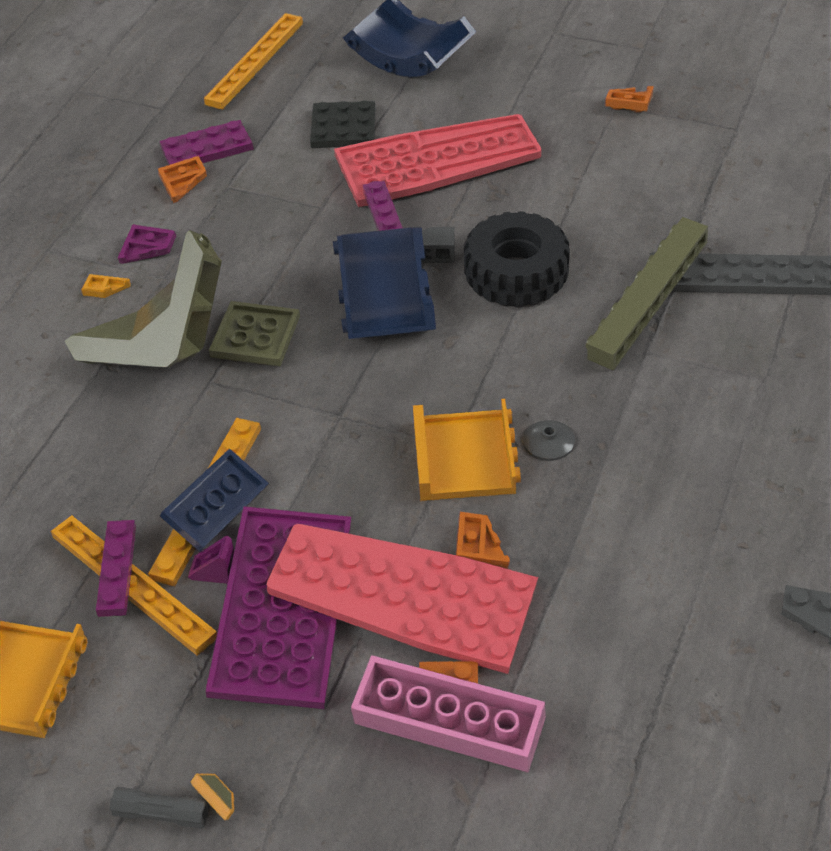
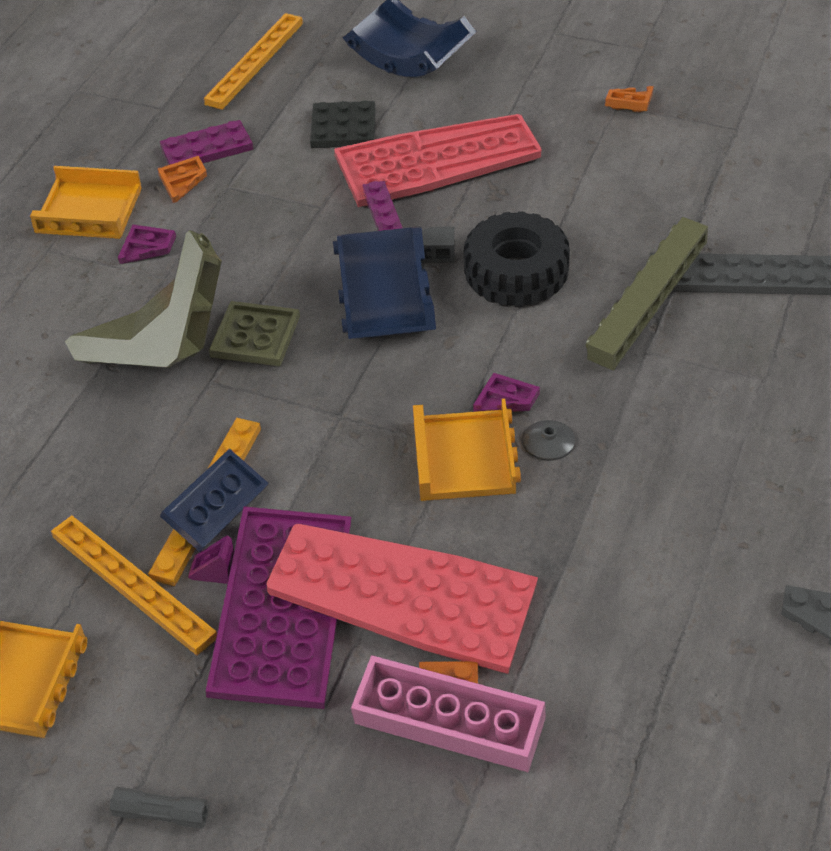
light orange tile [81,274,131,298] -> none
magenta plate [96,520,136,617] -> none
light orange tile [191,773,234,820] -> none
orange wing [456,512,510,569] -> none
none -> light orange panel [30,166,142,239]
none -> magenta wing [473,372,540,412]

